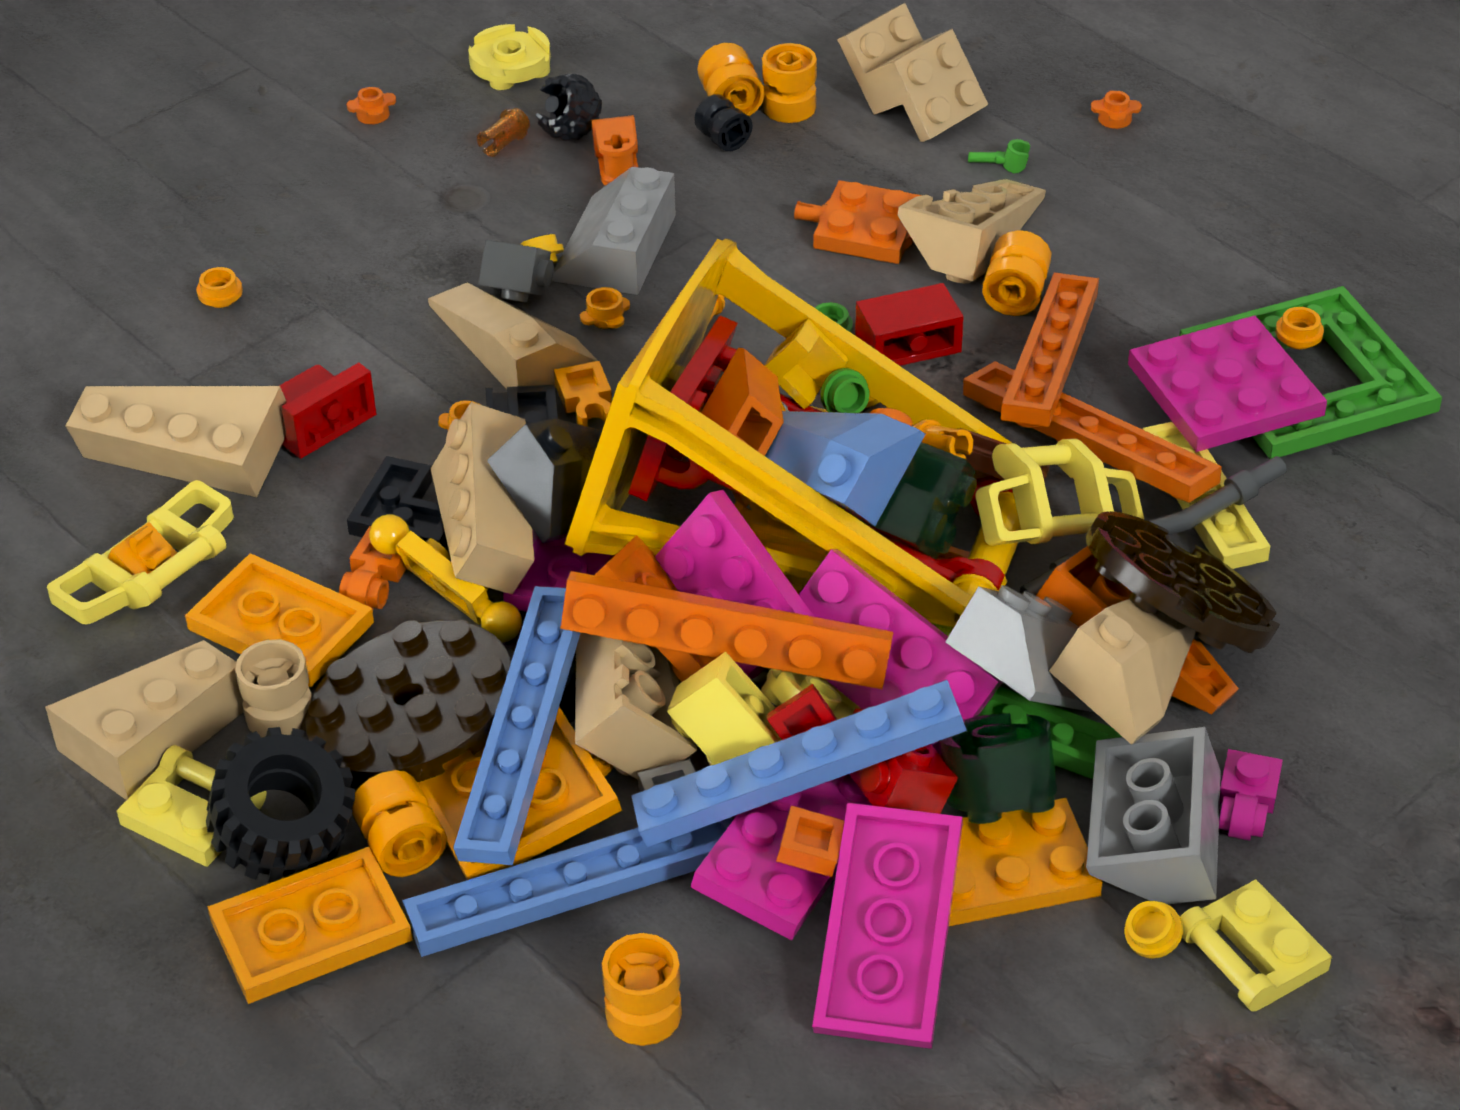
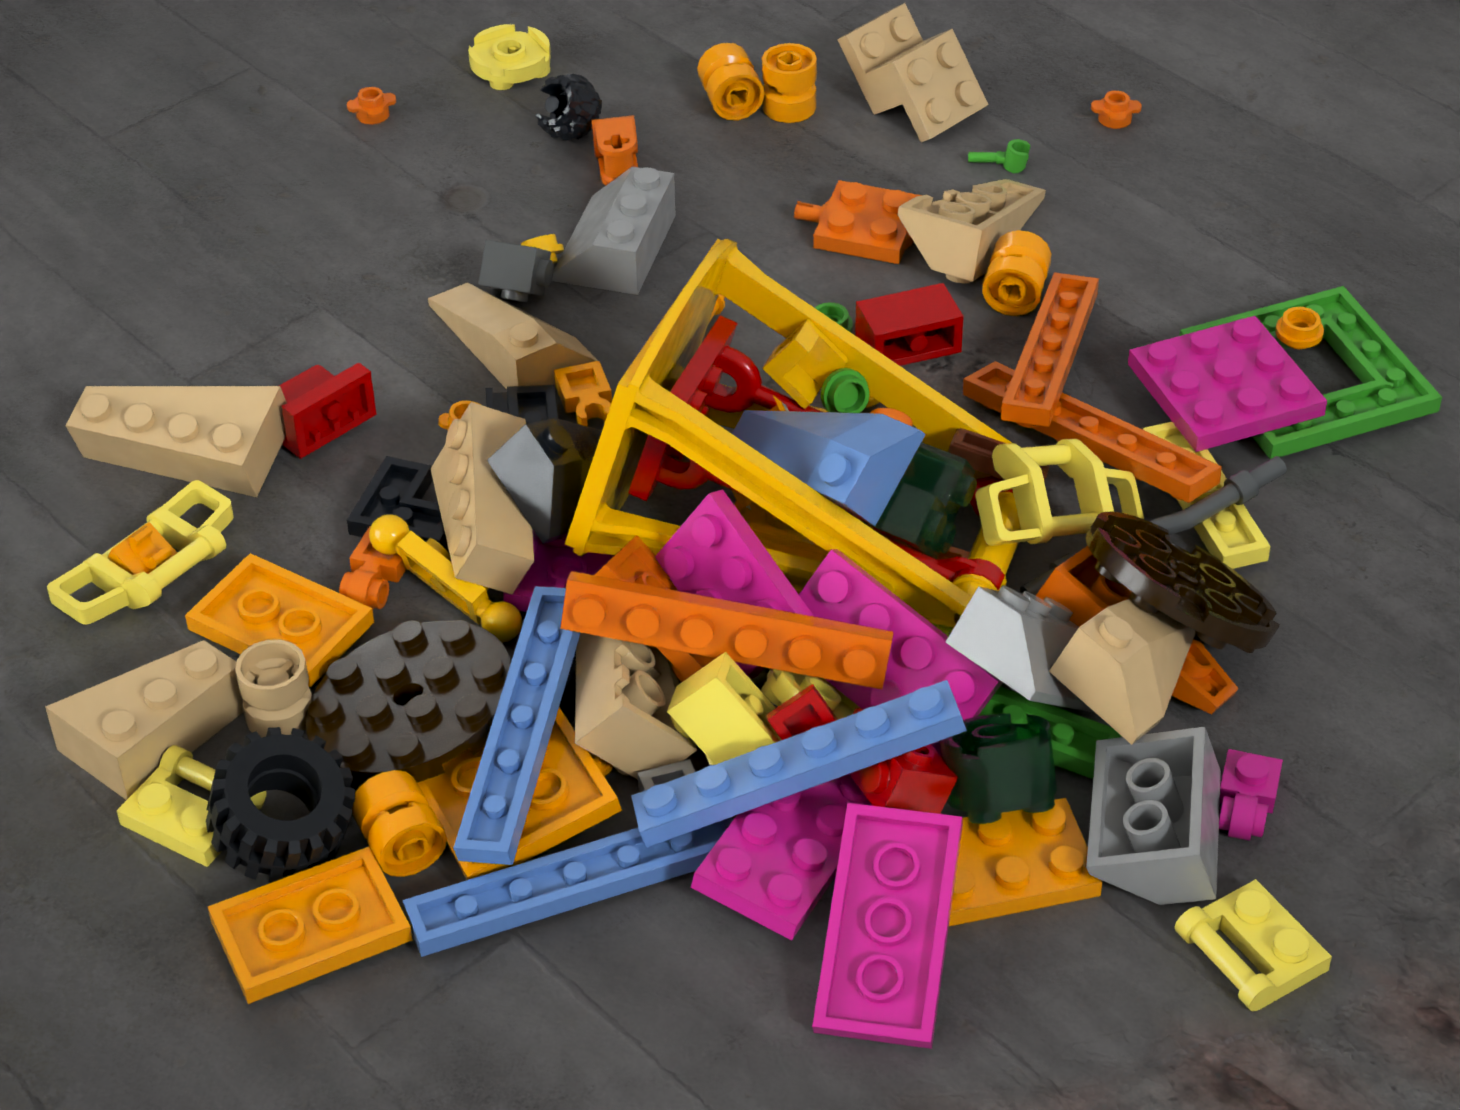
light orange plate [196,267,243,308] -> none
clear orange pin [477,108,530,157] -> none
light orange plate [580,287,630,329] -> none
light orange wheel [602,933,682,1046] -> none
black wheel [694,94,753,151] -> none
orange slope [701,348,784,456] -> none
orange plate [776,806,844,877] -> none
light orange pin [913,419,973,462] -> none
yellow plate [1124,901,1183,958] -> none

